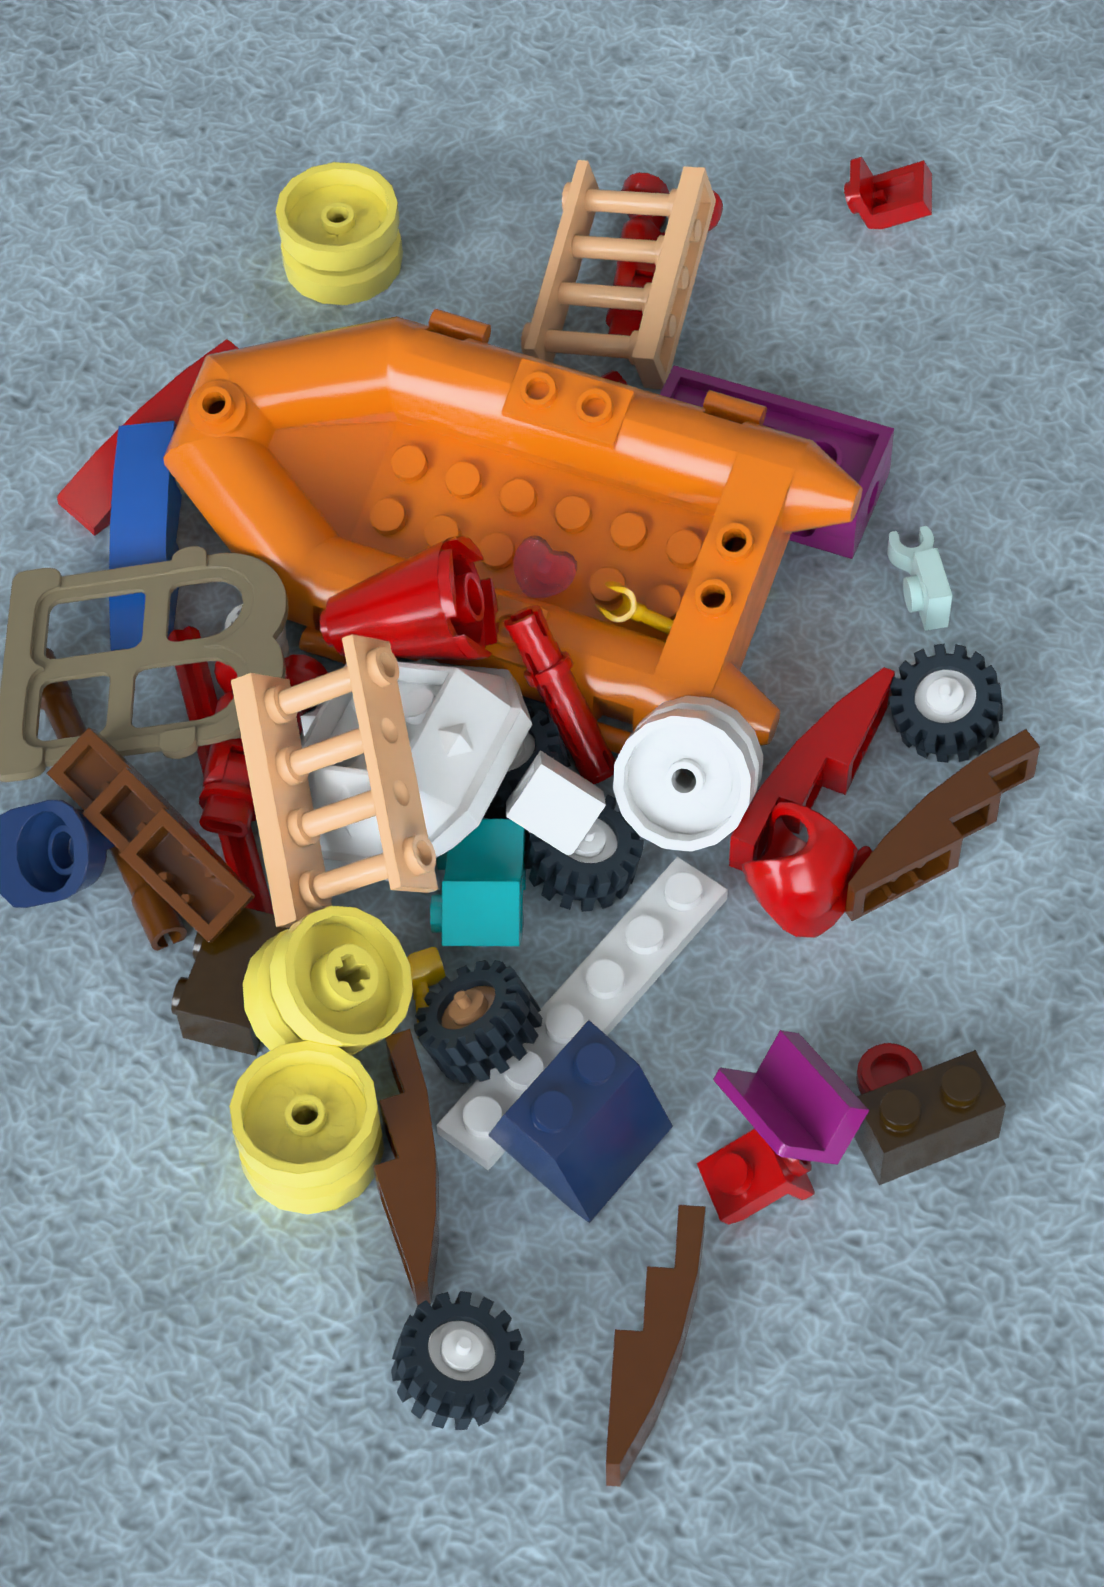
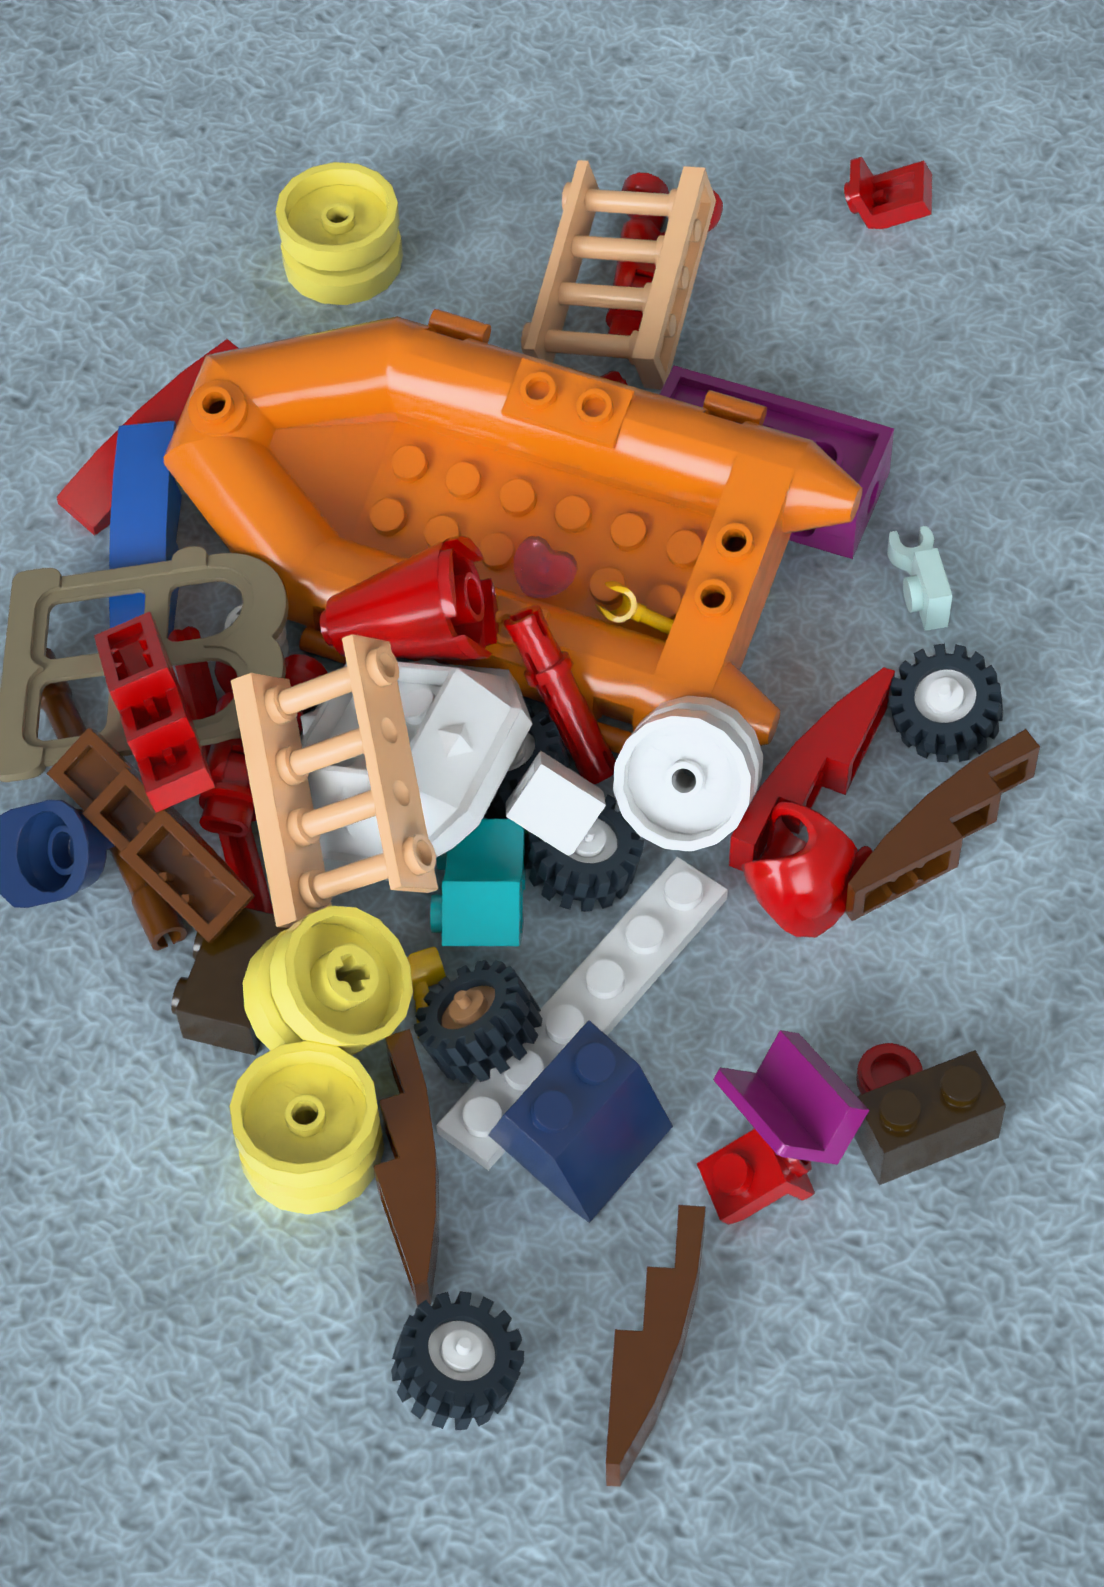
none -> red slope [94,611,215,813]

